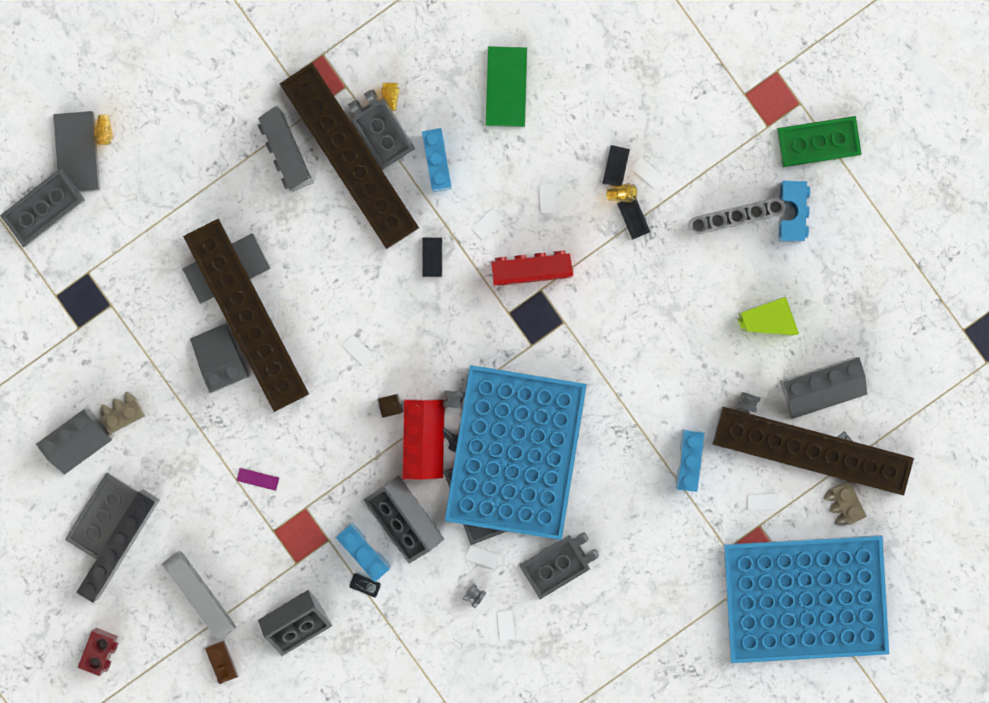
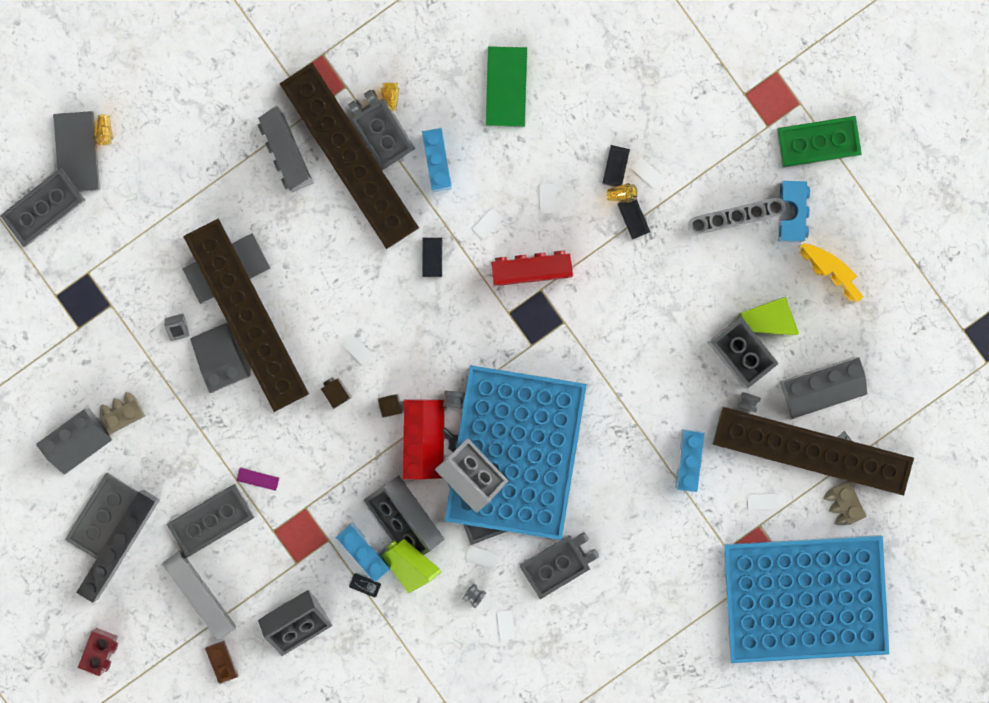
none -> dark grey slope [164,314,190,341]
none -> dark grey tile [167,484,255,558]
none -> dark brown brick [321,377,352,409]
none -> lime slope [381,539,442,593]
none -> light grey slope [435,438,508,513]
none -> dark grey slope [707,317,779,389]
none -> yellow slope [798,243,864,302]

